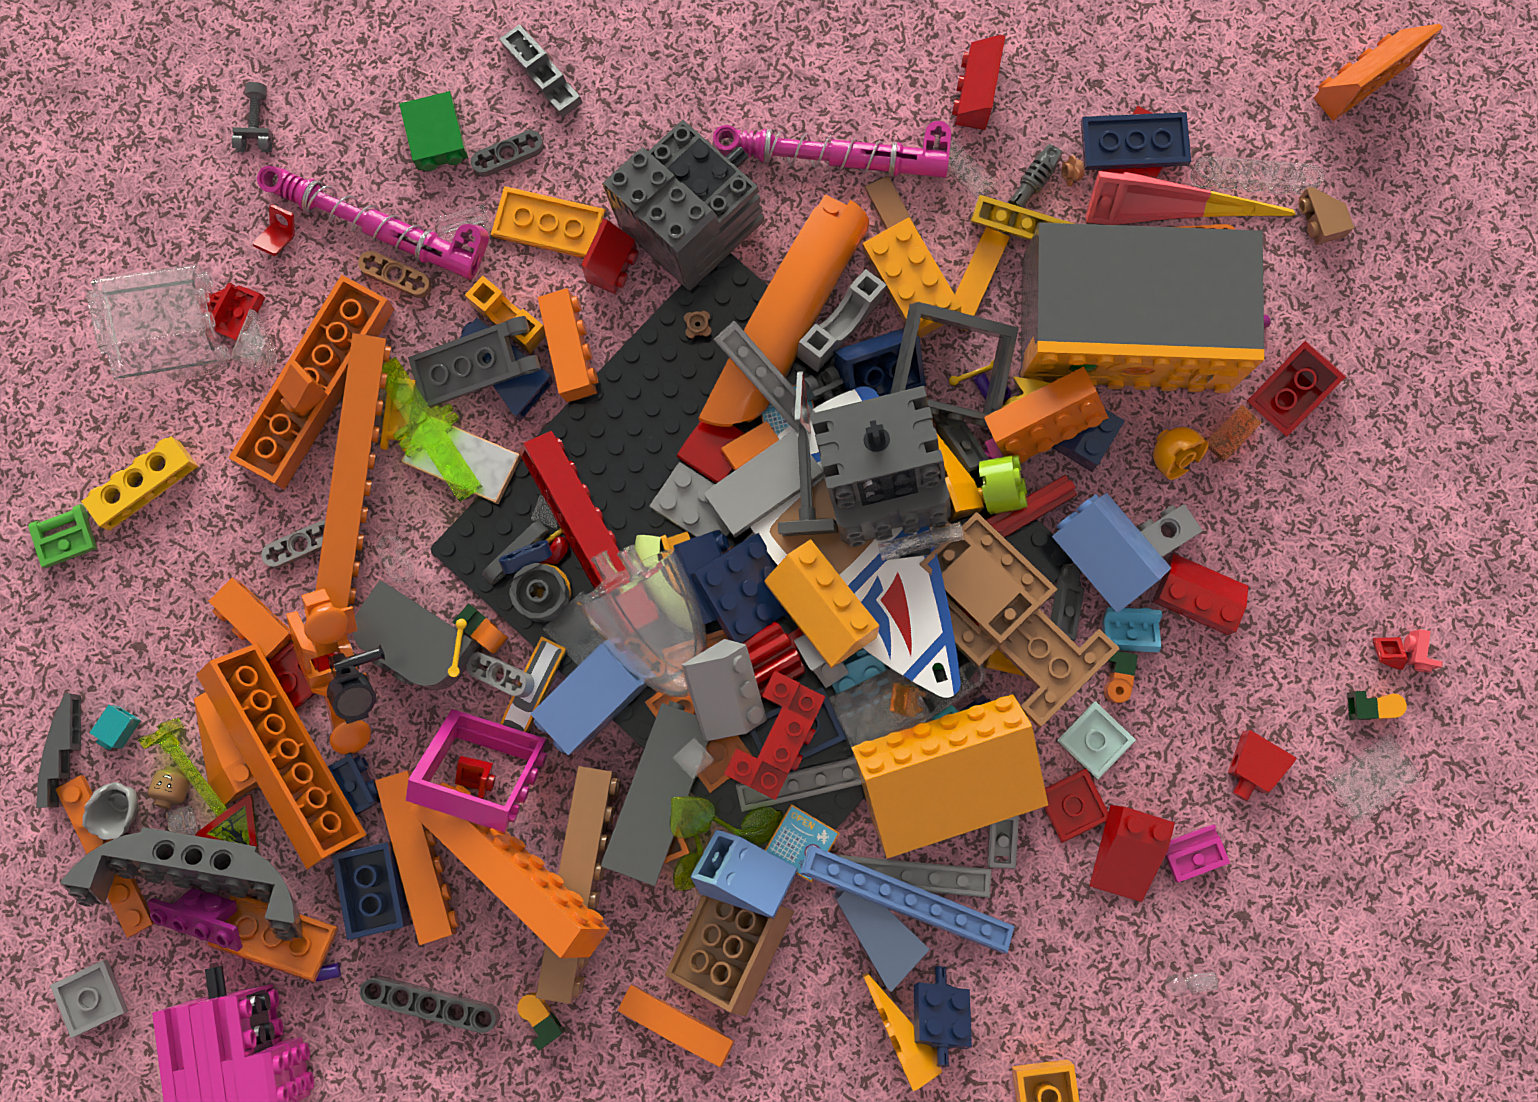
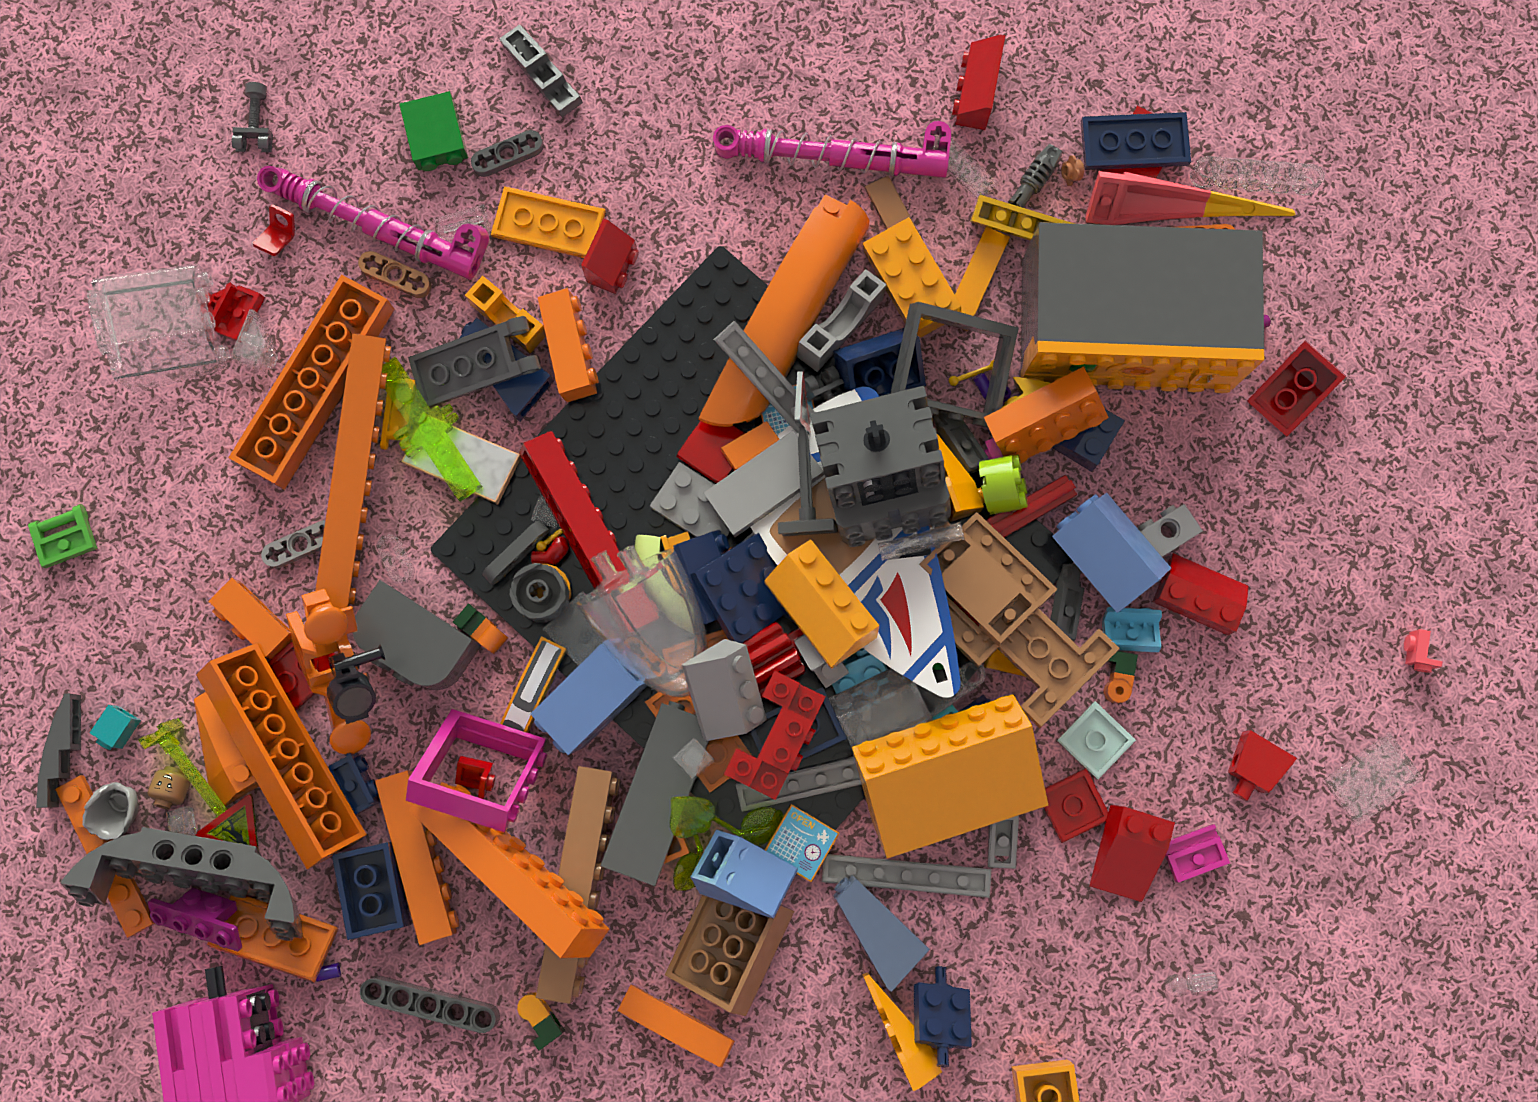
light grey plate [50,959,128,1038] -> none
yellow brick [81,436,198,531] -> none
orange slope [277,361,328,416] -> none
yellow hinge [448,619,467,677] -> none
light grey beam [466,652,534,698] -> none
dark blue beam [499,540,553,574] -> none
dark grey piece [602,120,765,291] -> none
medium nougat plate [684,311,712,338] -> none
medium blue tile [800,845,1015,954] -> none
clear orange tile [890,683,925,717] -> none
light orange cylinder [1153,426,1209,480] -> none
clear orange plate [1207,405,1262,462] -> none
medium nougat slope [1298,187,1354,245] -> none
orange slope [1314,23,1443,121] -> none
leg [1347,691,1407,720] -> none
red slope [1373,637,1408,670] -> none

